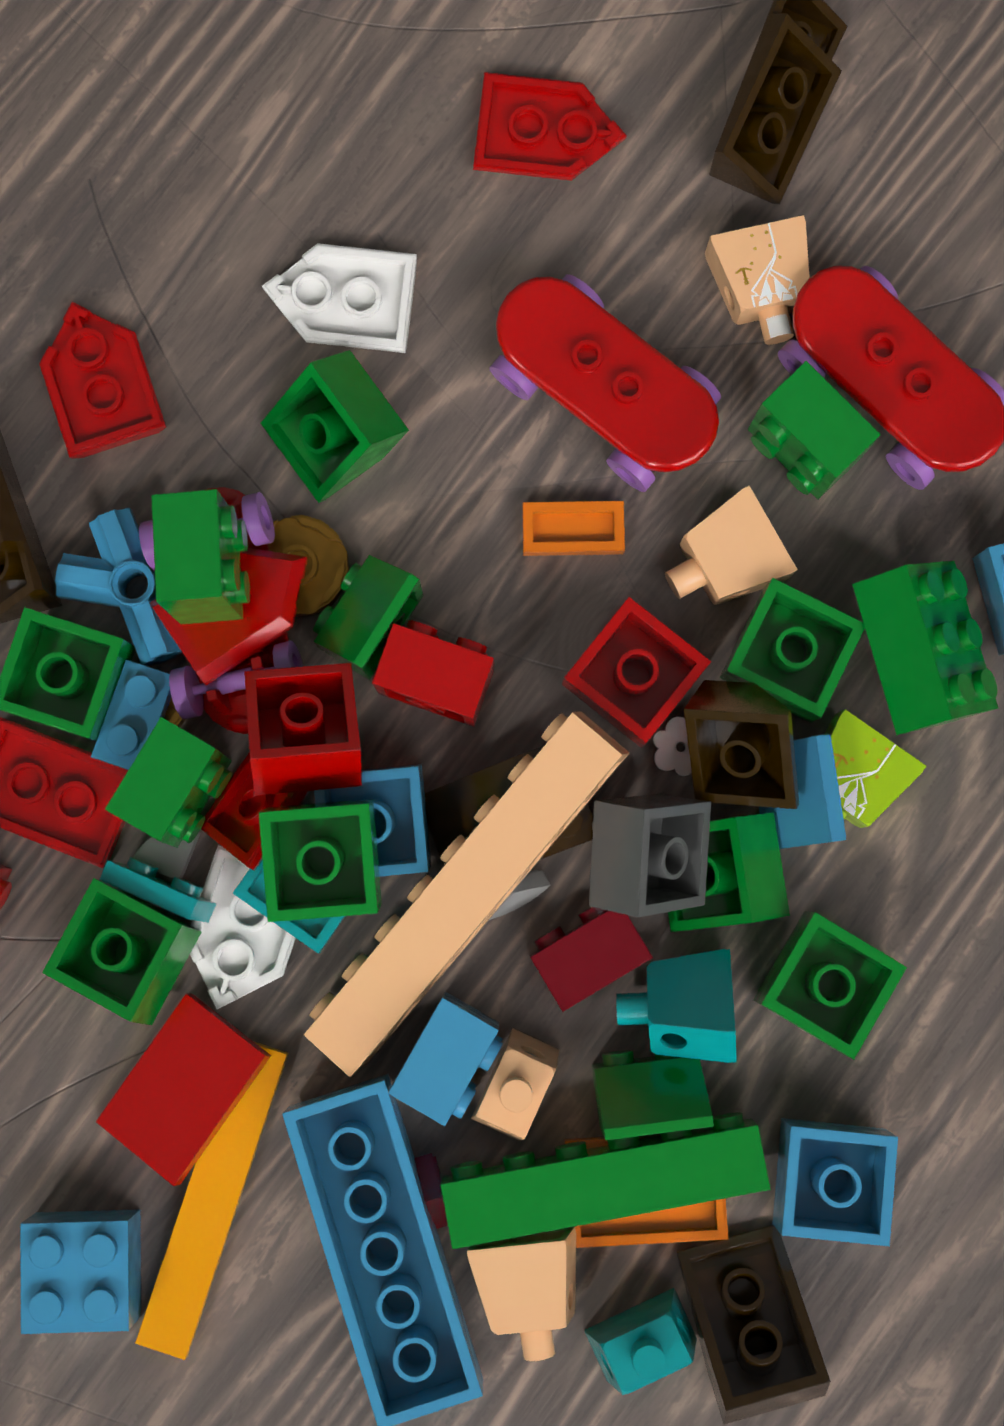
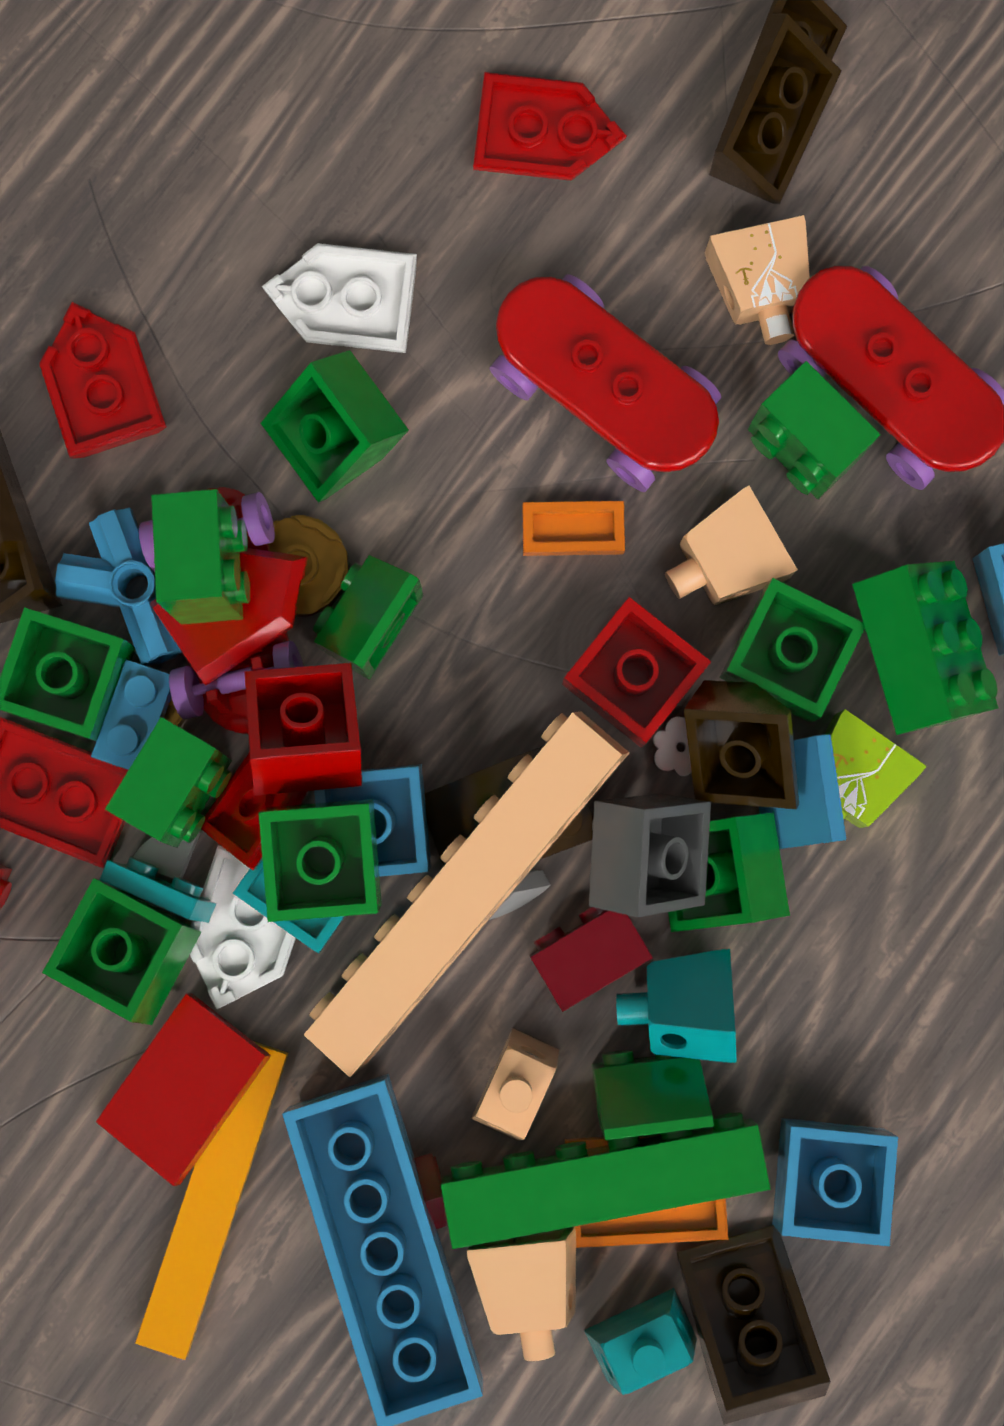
dark azure brick [20,1209,141,1334] -> none
red brick [372,620,494,727] -> none
dark azure brick [388,992,503,1126] -> none
green brick [753,911,907,1060] -> none

